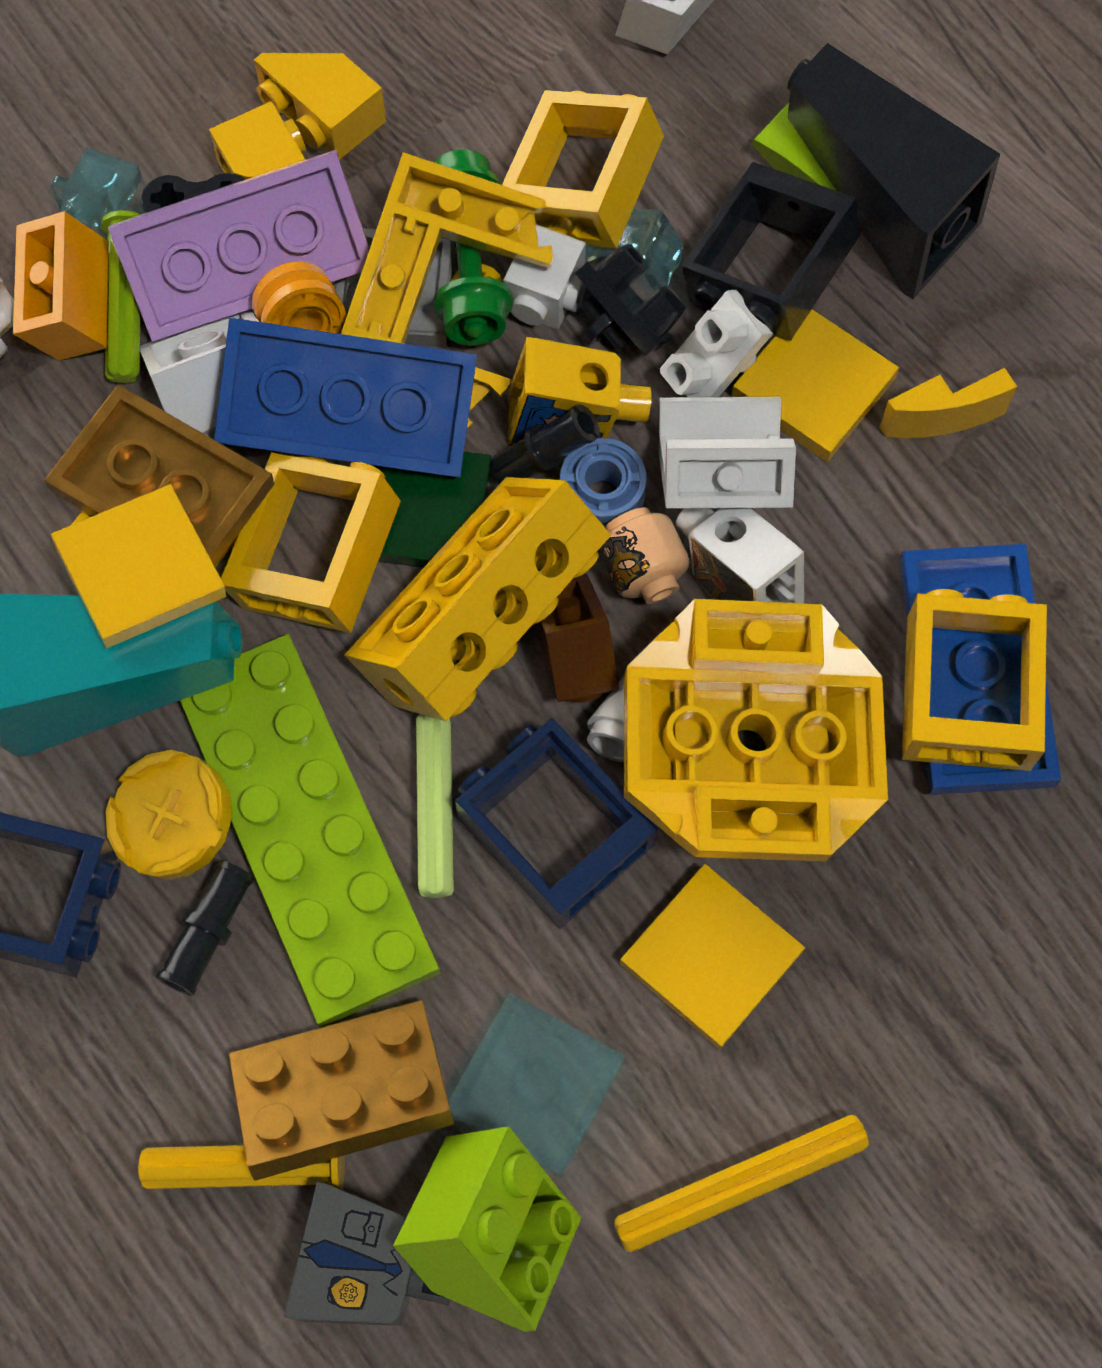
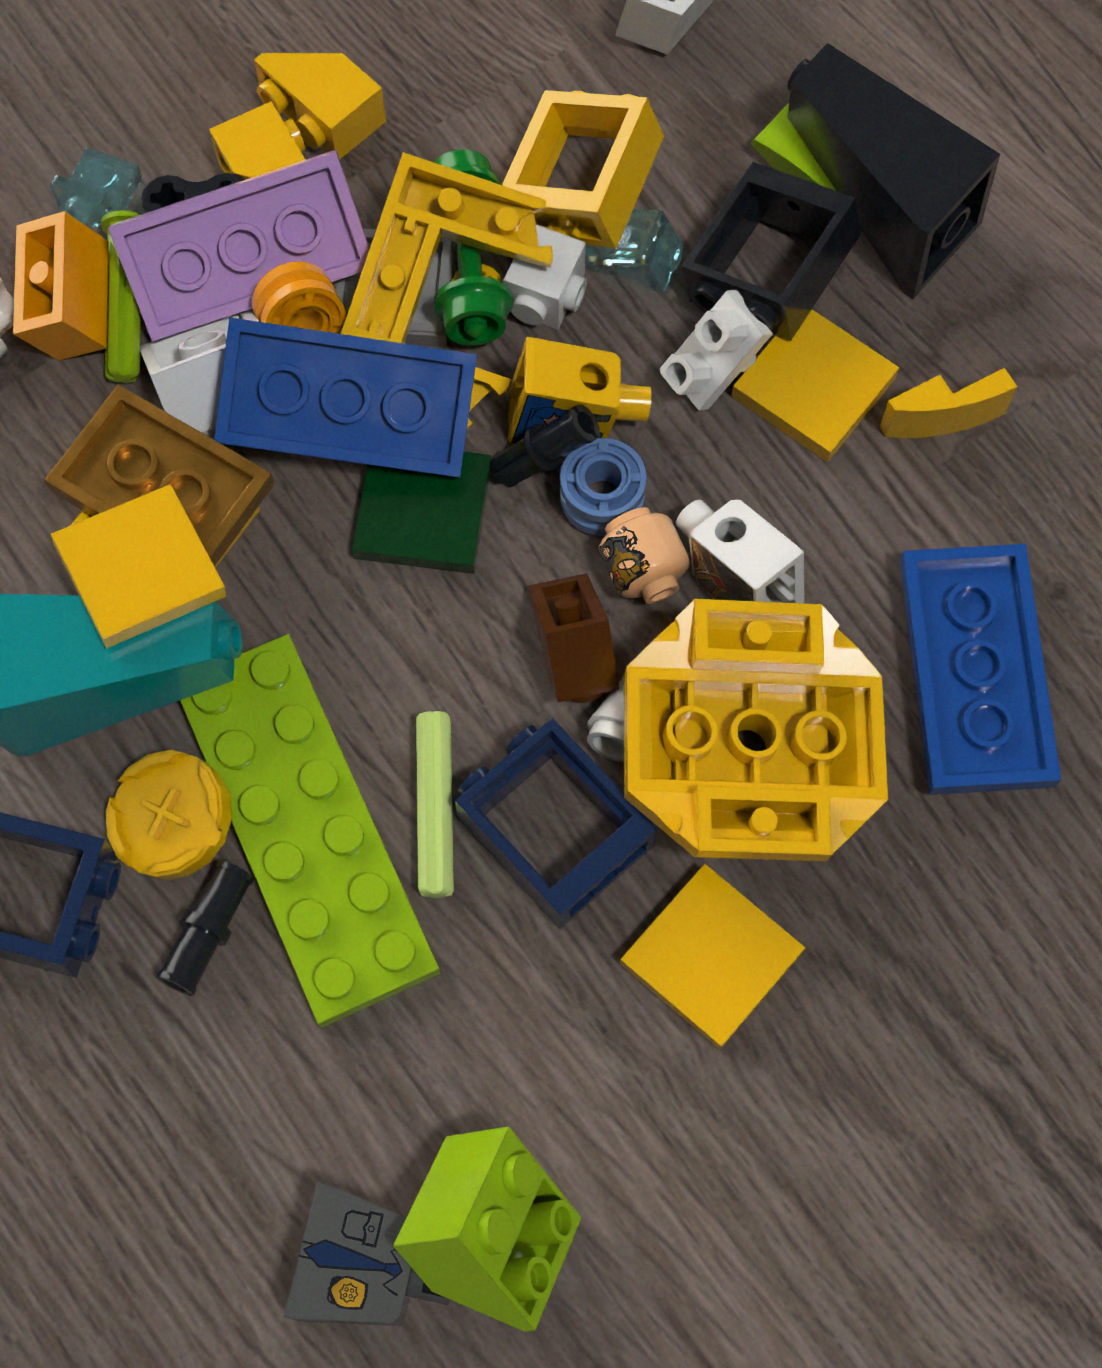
yellow axle [138,1145,345,1190] -> none
yellow window [221,452,401,633] -> none
pearl gold plate [229,1000,454,1181] -> none
yellow brick [344,477,611,722] -> none
clear light blue tile [449,993,626,1178] -> none
black hips [575,244,686,356] -> none
yellow axle [614,1115,869,1252] -> none
white window [658,397,796,508] -> none
yellow window [902,589,1047,771] -> none

